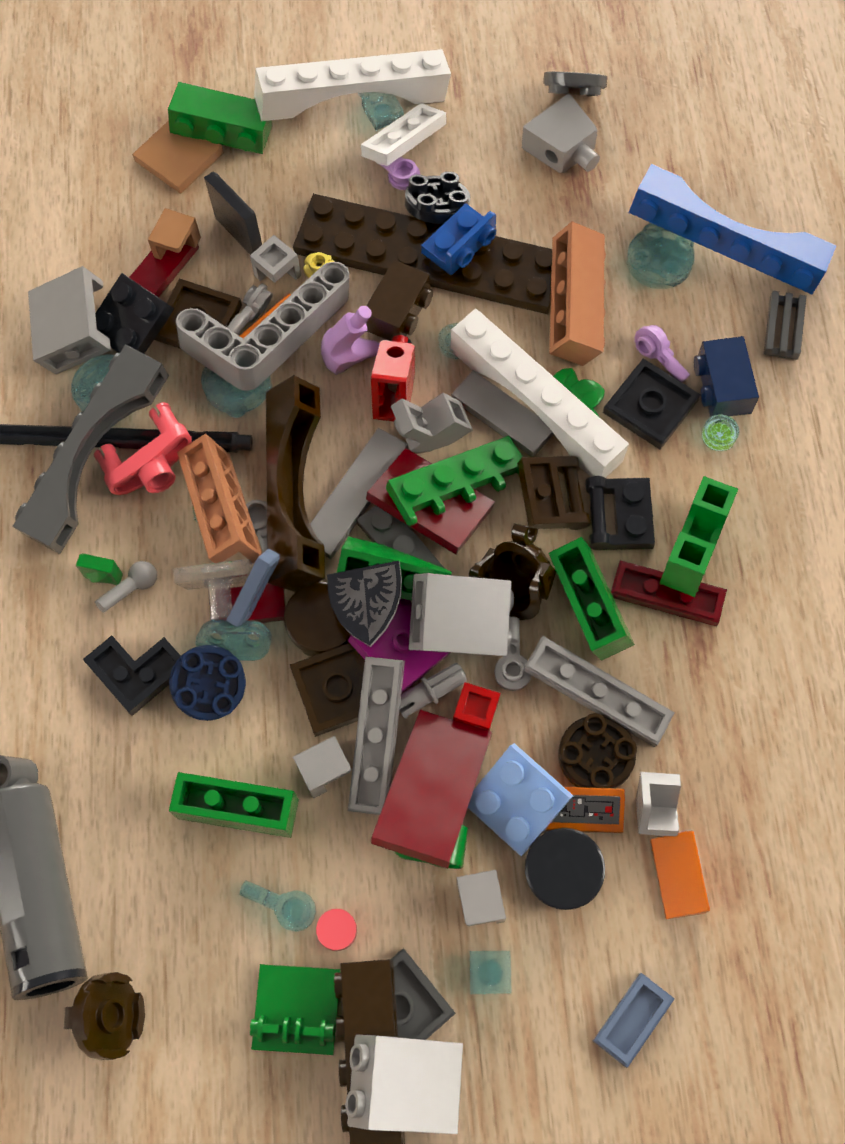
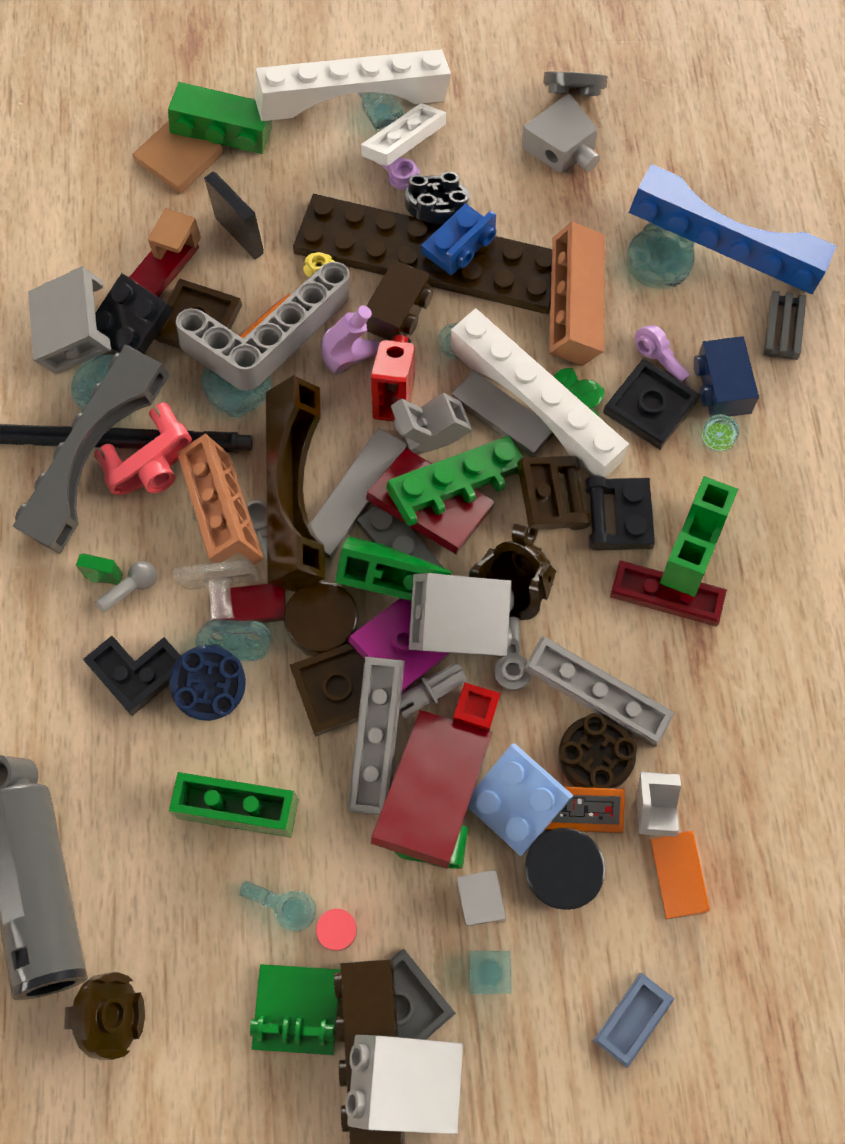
sand blue tile [226,549,280,627] -> none
light grey plate [227,283,273,335] -> none
light grey panel [250,235,301,283] -> none
light grey panel [293,736,351,799] -> none
shield [327,560,402,647] -> none
green brick [548,537,635,661] -> none

